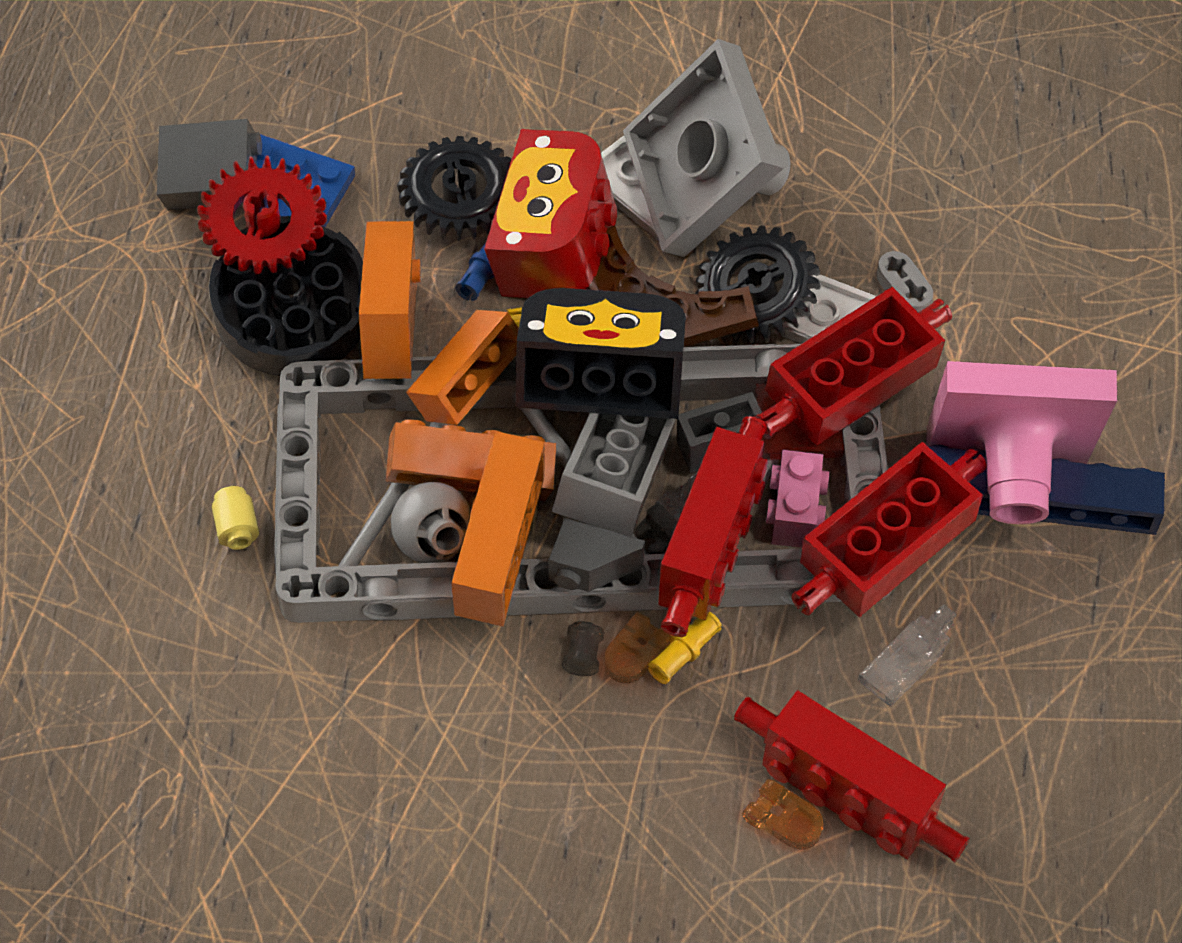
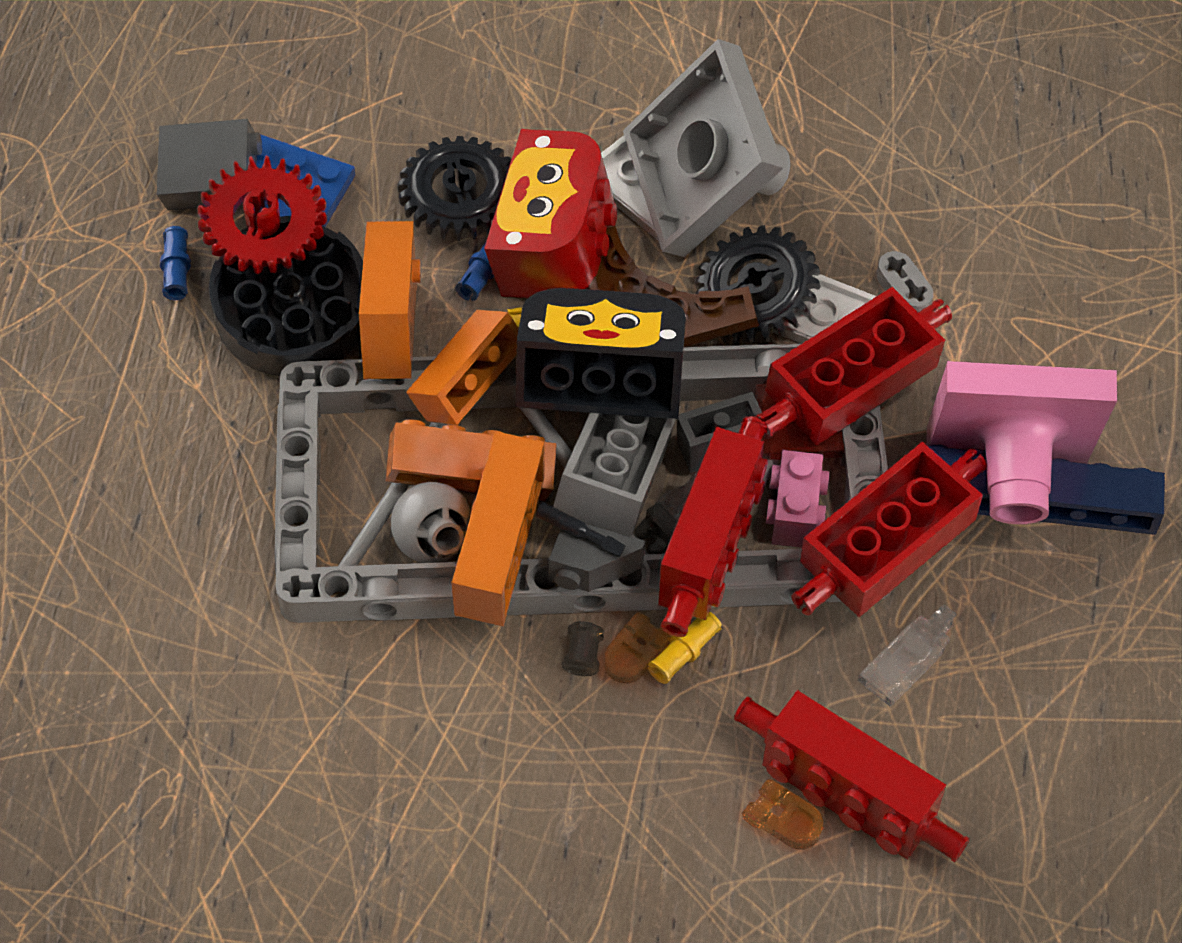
light yellow brick [212,486,259,550] -> none
none -> blue pin [160,226,191,301]
none -> black piece [536,502,626,557]

